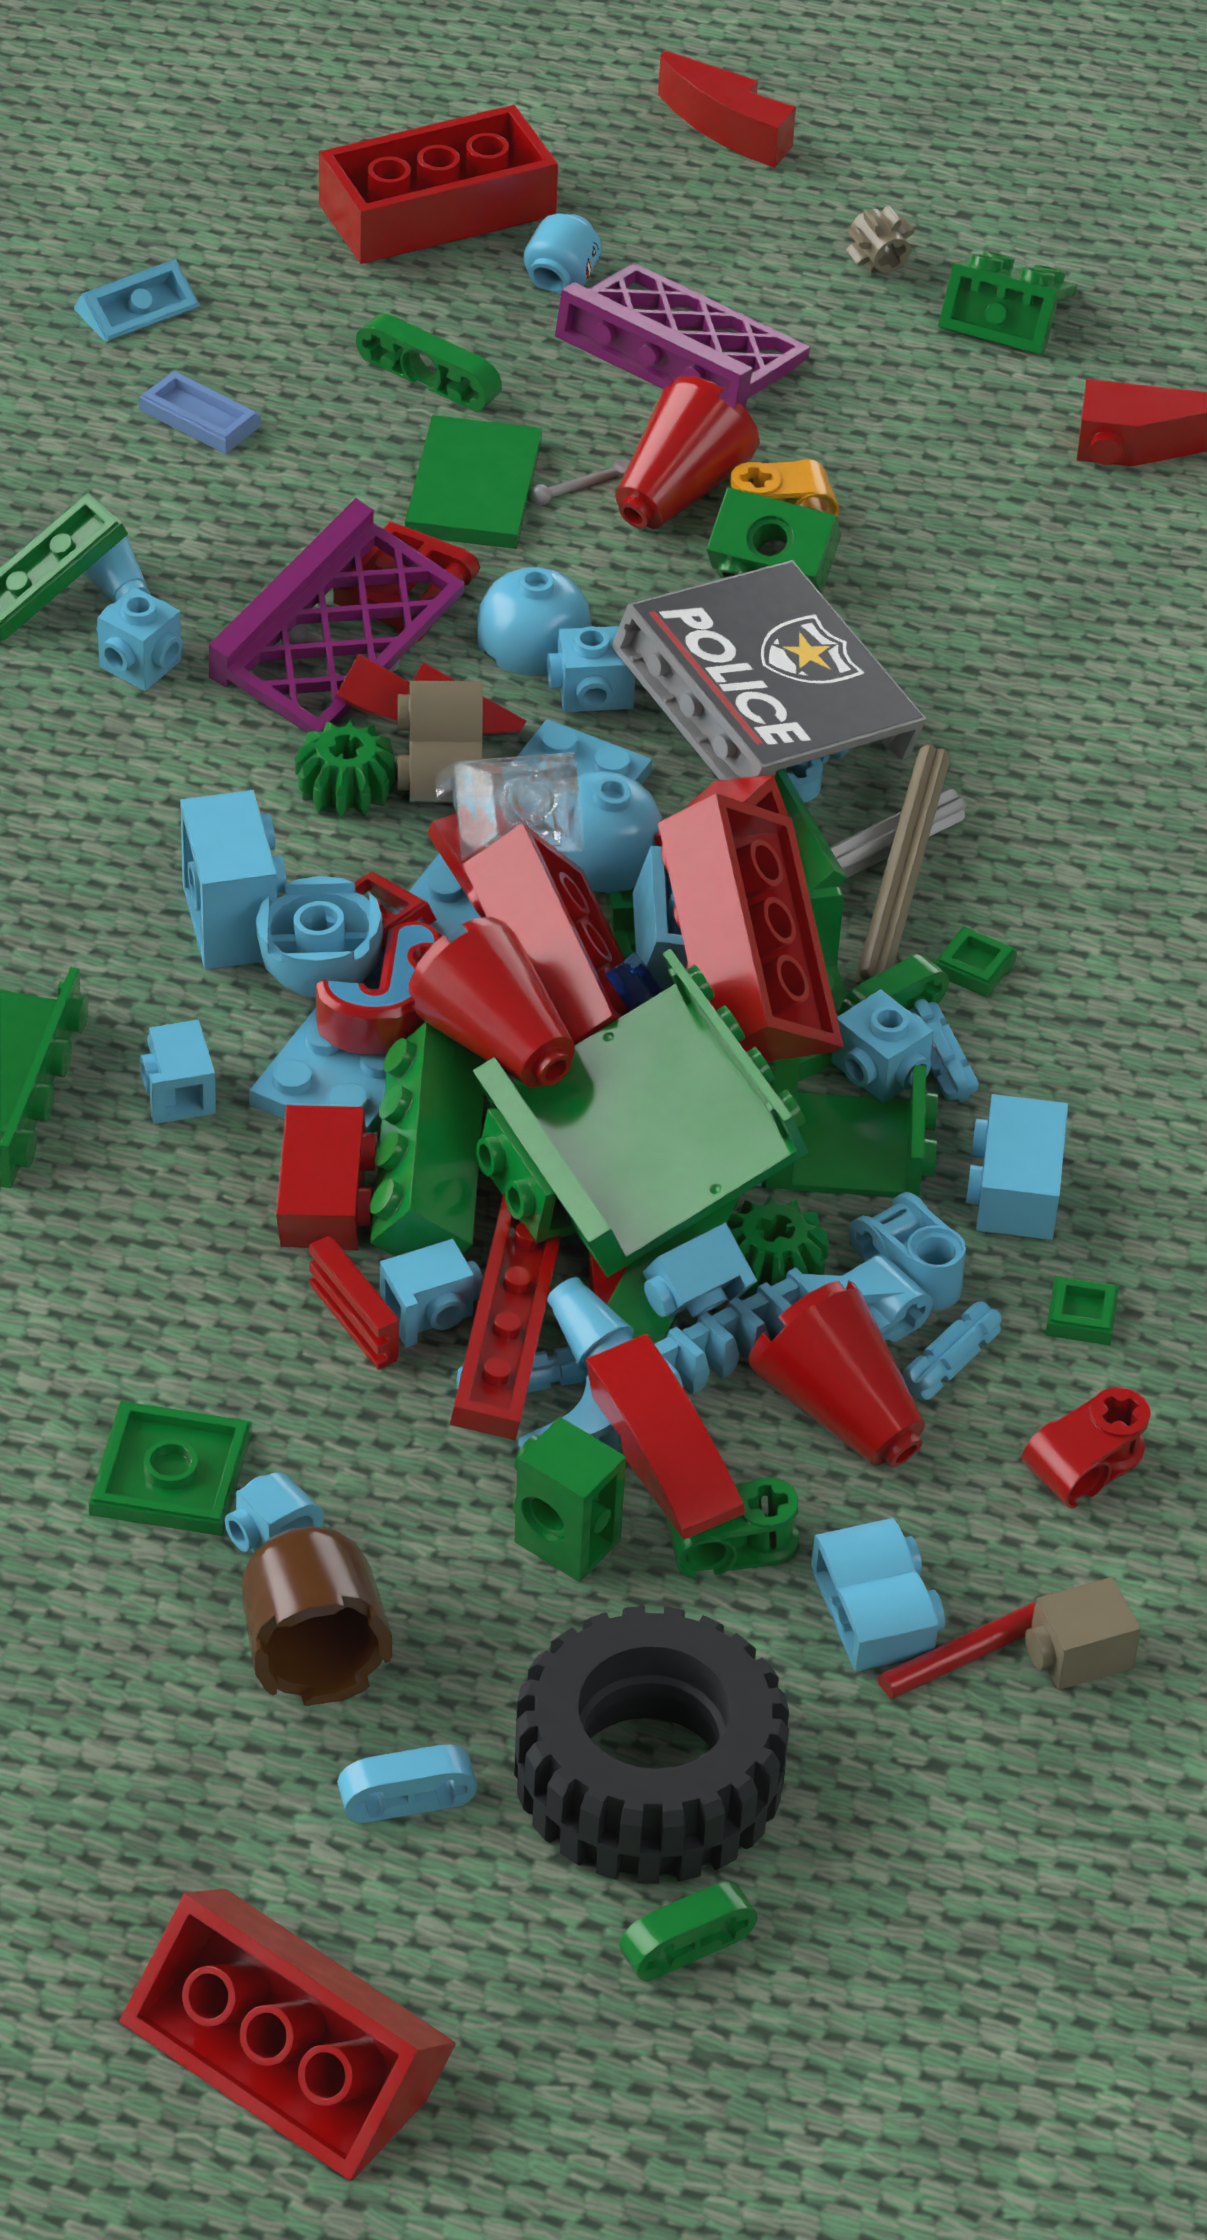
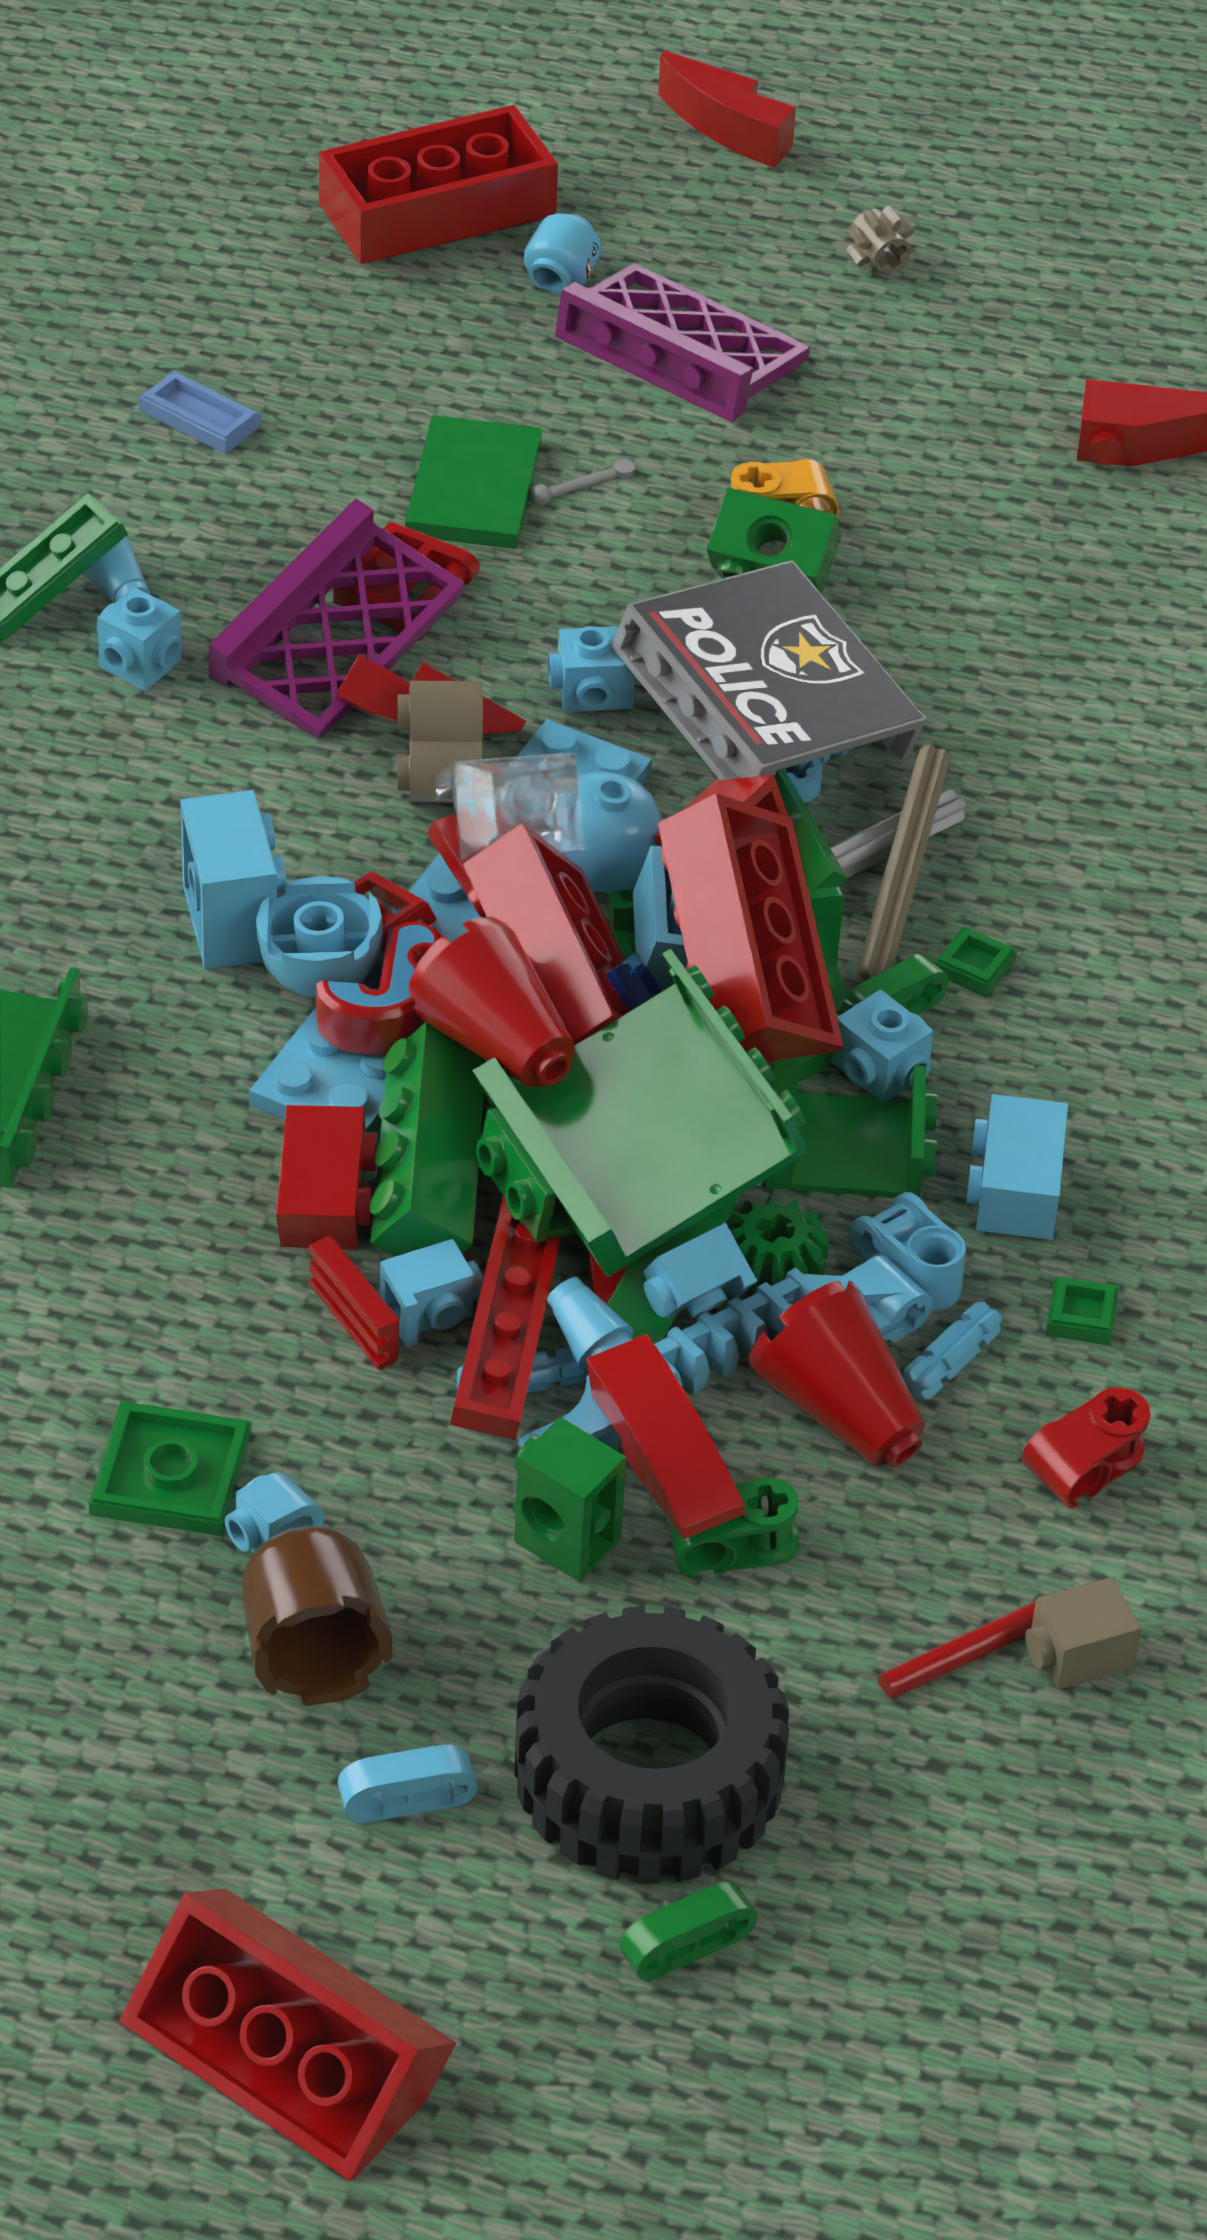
medium azure slope [74,259,200,342] -> none
medium azure brick [140,1020,216,1124] -> none
green gear [295,720,397,819] -> none
green beam [356,313,502,412] -> none
medium azure cylinder [477,567,592,676] -> none
red cone [615,376,760,529] -> none
medium azure brick [811,1518,945,1672] -> none
medium azure axle [908,999,979,1102] -> none
green bracket [938,251,1078,354] -> none

